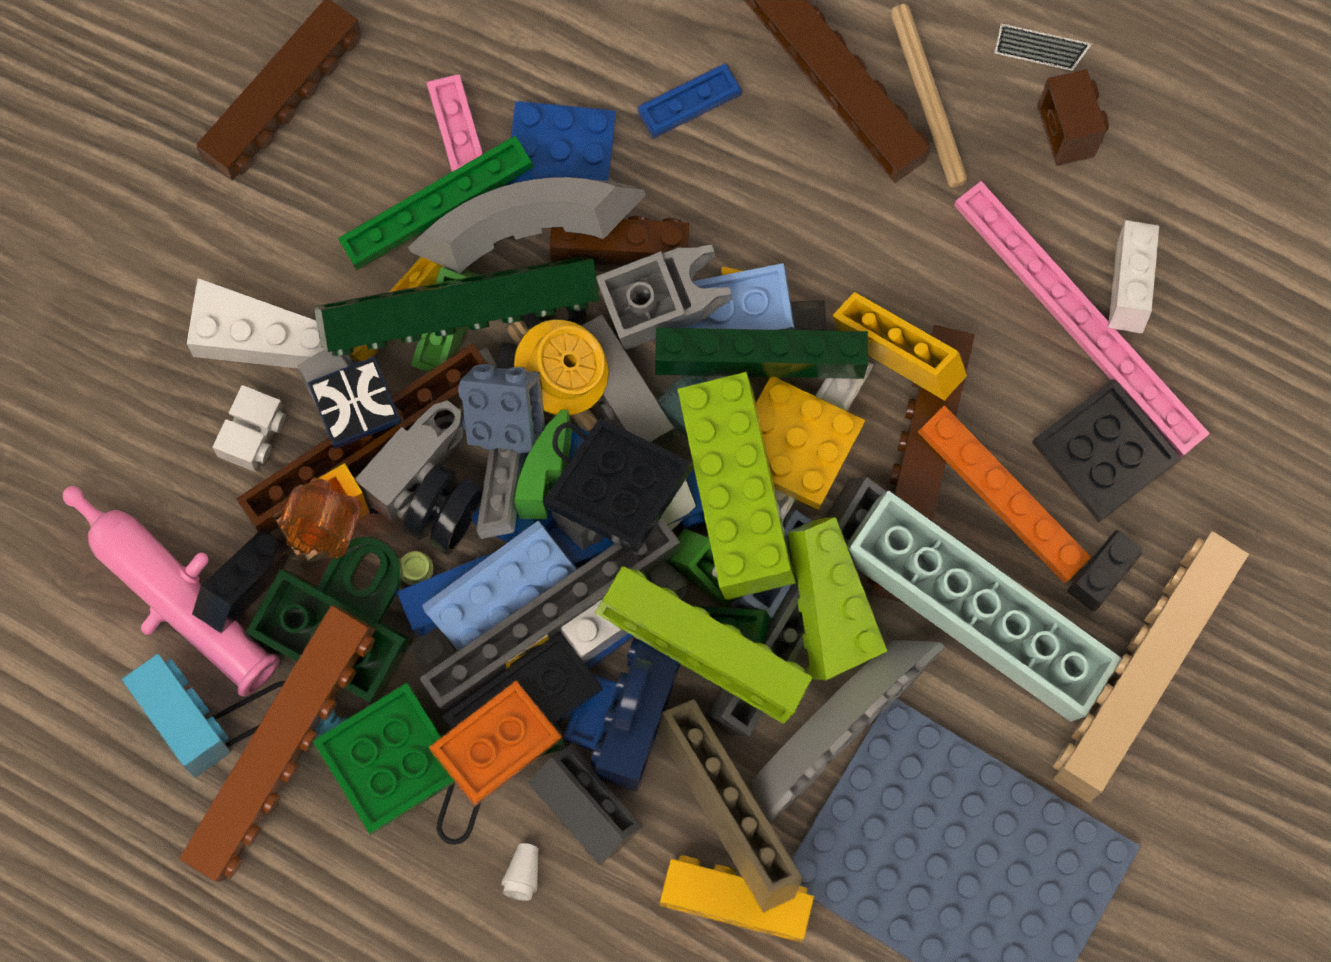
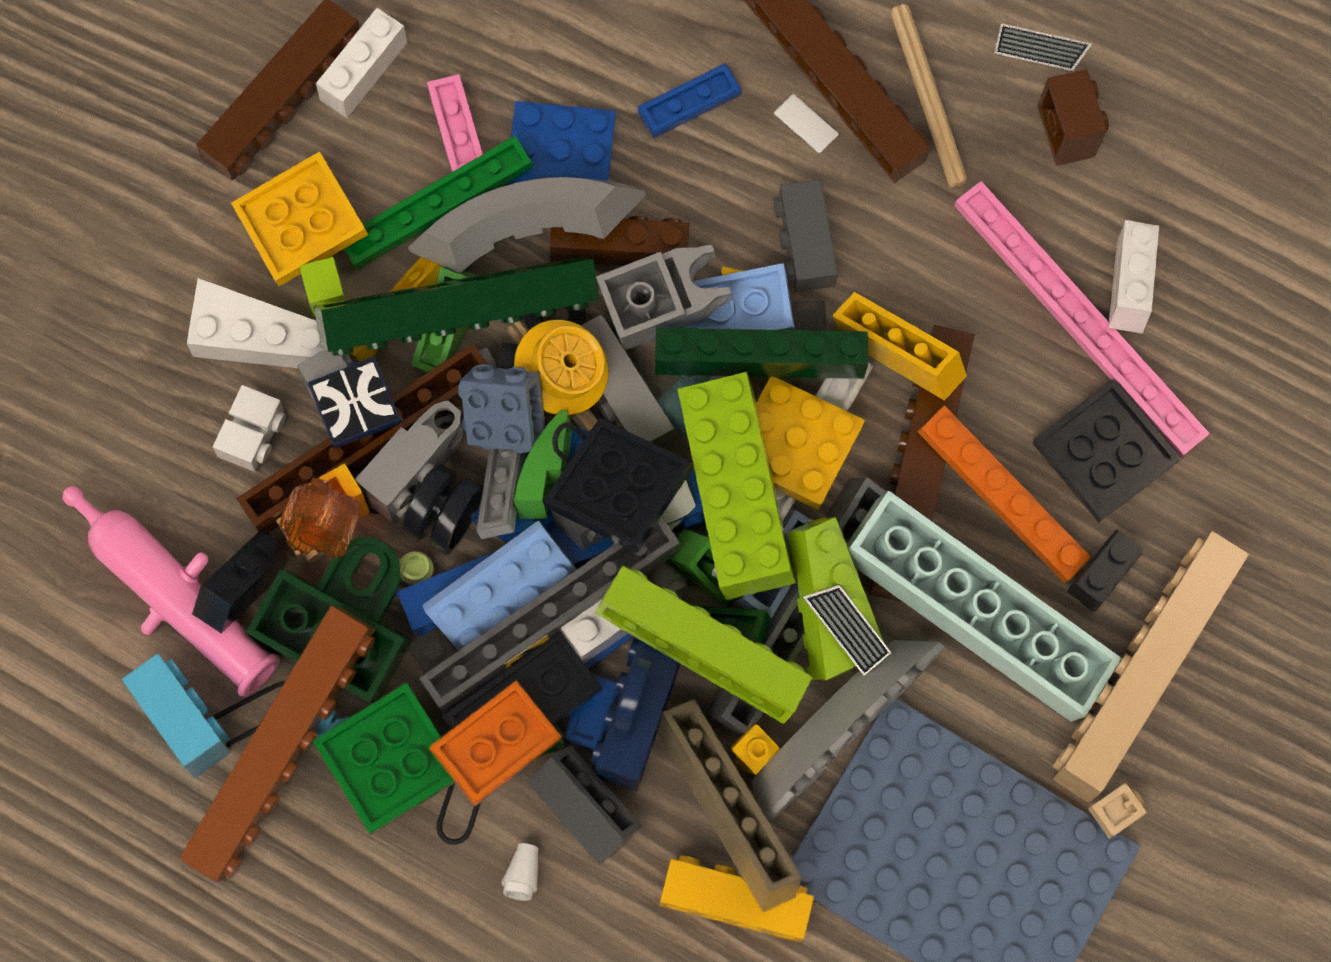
none -> yellow plate [231,151,369,287]
none -> lime piece [299,257,345,320]
none -> white brick [316,8,407,118]
none -> yellow bracket [731,724,780,775]
none -> dark grey brick [773,179,838,292]
none -> white sticker [774,94,839,153]
none -> sticker [803,585,891,676]
none -> tan bracket [1088,783,1147,839]

